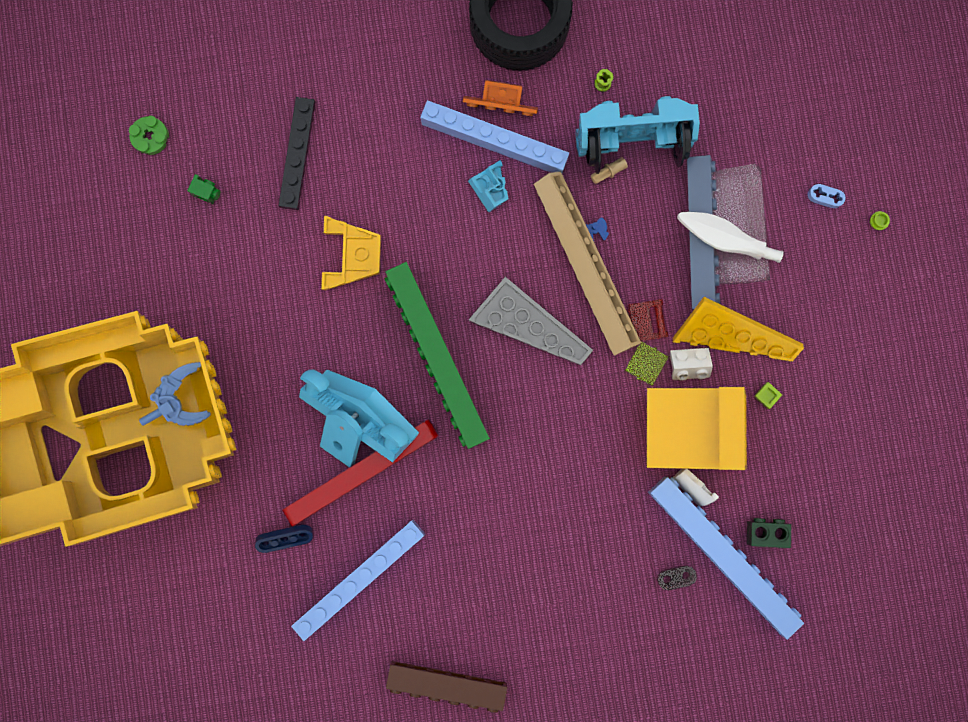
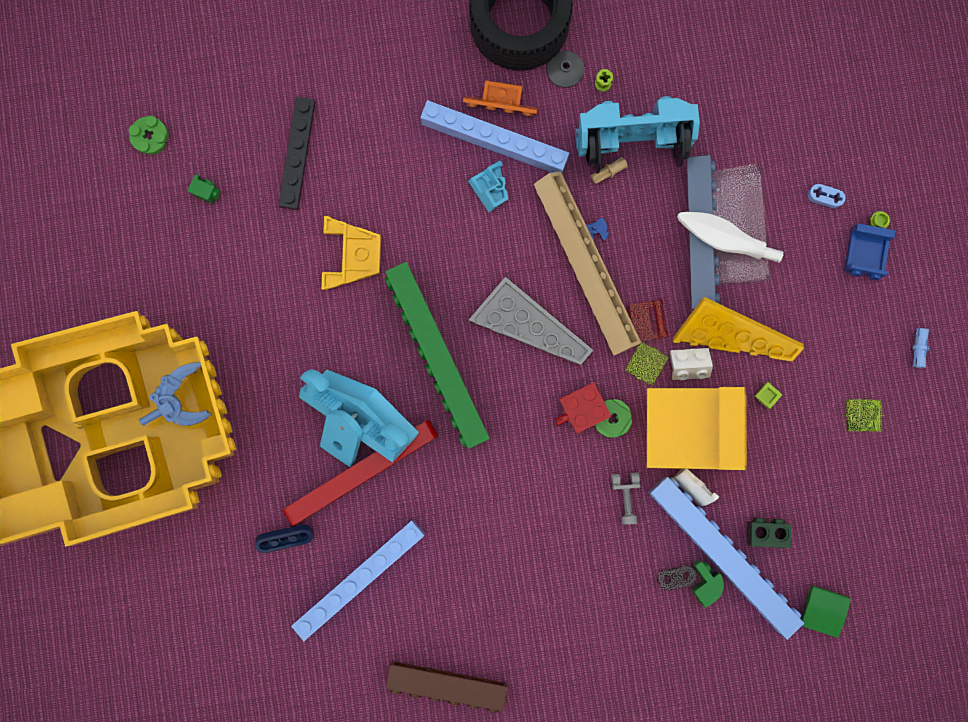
none -> dark grey dish [547,51,584,88]
none -> red plate [554,382,612,433]
none -> bright green plate [595,399,632,437]
none -> light grey bar [611,472,640,525]
none -> green brick [691,560,724,608]
none -> green slope [800,585,851,638]
none -> blue panel [844,223,896,280]
none -> clear neon green piece [845,399,883,432]
none -> light blue pin [912,328,929,368]

